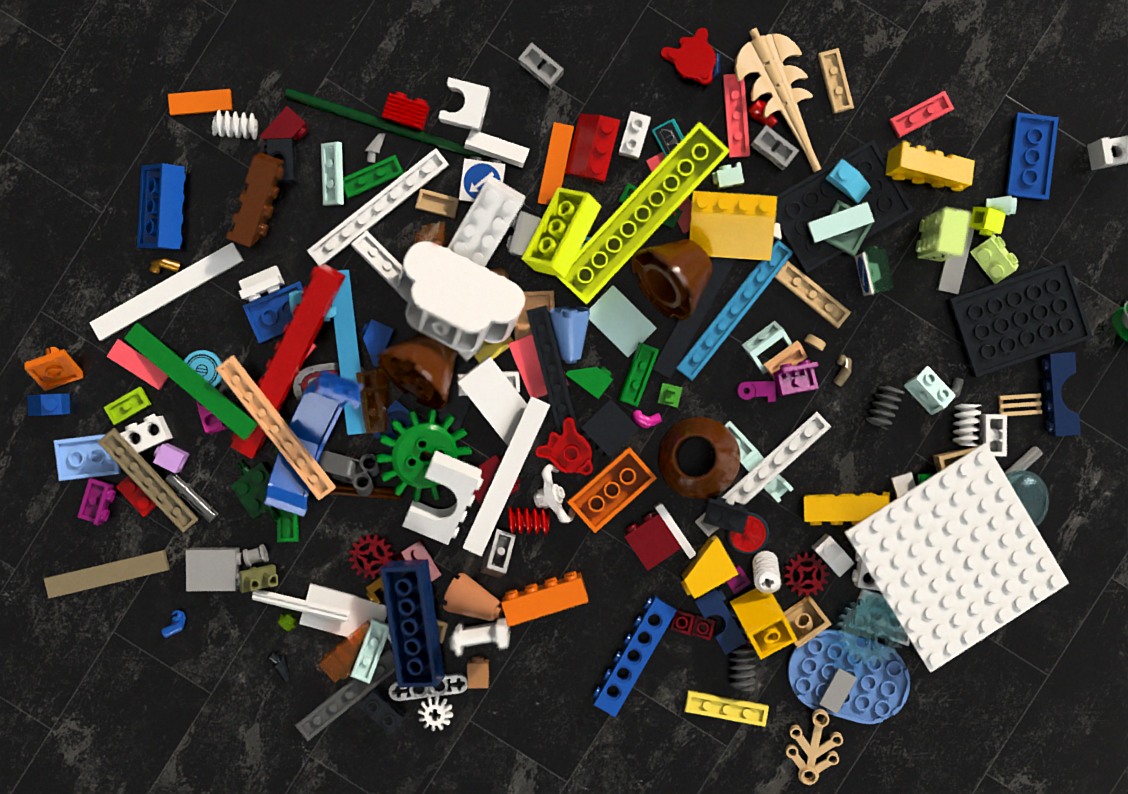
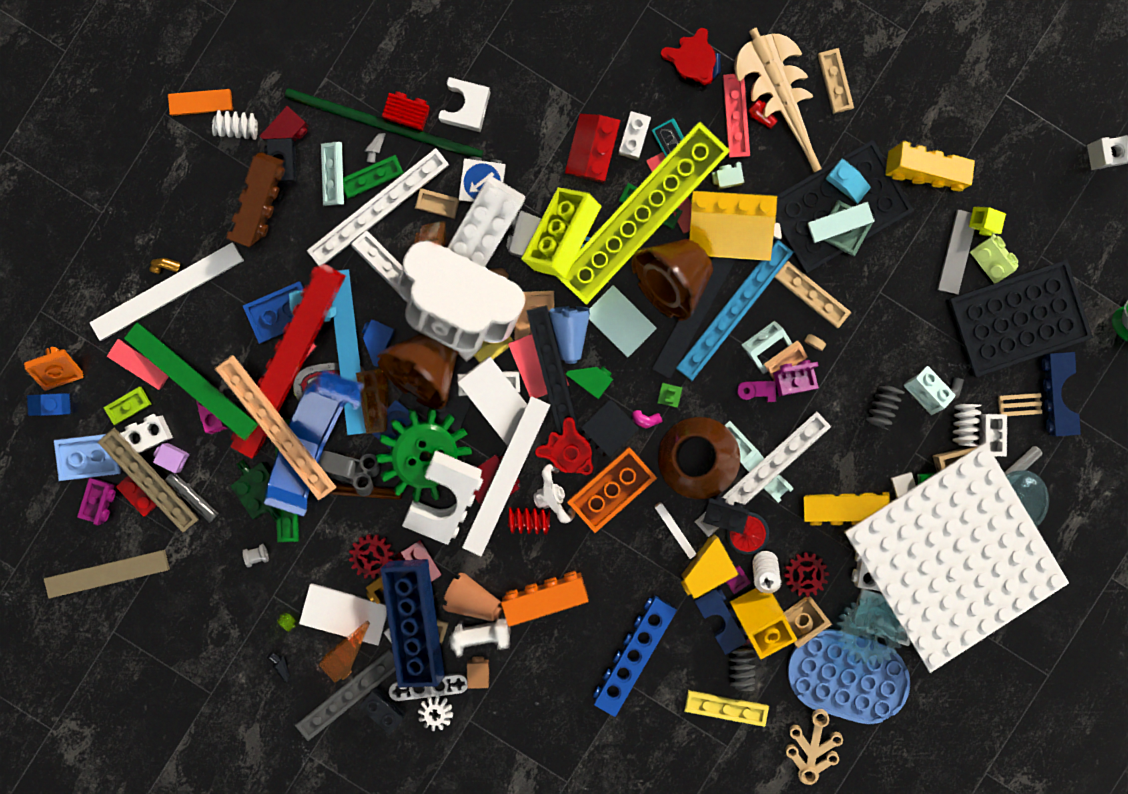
blue slope [137,163,186,250] -> none
blue arm [161,610,186,638] -> none
medium azure tile [184,350,222,387] -> none
light grey brick [186,547,243,591] -> none
white bracket [239,266,285,302] -> none
olive hips [239,564,278,593] -> none
white axle [252,589,350,622] -> none
light aqua tile [350,618,390,684] -> none
white tile [464,129,529,168] -> none
light grey slope [480,529,516,579] -> none
light grey brick [518,42,564,90] -> none
orange tile [538,122,574,206] -> none
green tile [617,342,659,407] -> none
dark red piece [624,512,682,571] -> none
dark red slope [670,610,717,641] -> none
light grey brick [750,125,799,170] -> none
white slope [811,533,854,577] -> none
light grey tile [818,667,857,714] -> none
dark tan arm [833,355,852,387] -> none
clear green piece [855,246,894,296] -> none
coral tile [888,91,954,138] -> none
yellowish green brick [916,208,970,262] -> none
light aqua cone [985,196,1017,216] -> none
blue plate [1005,113,1059,200] -> none

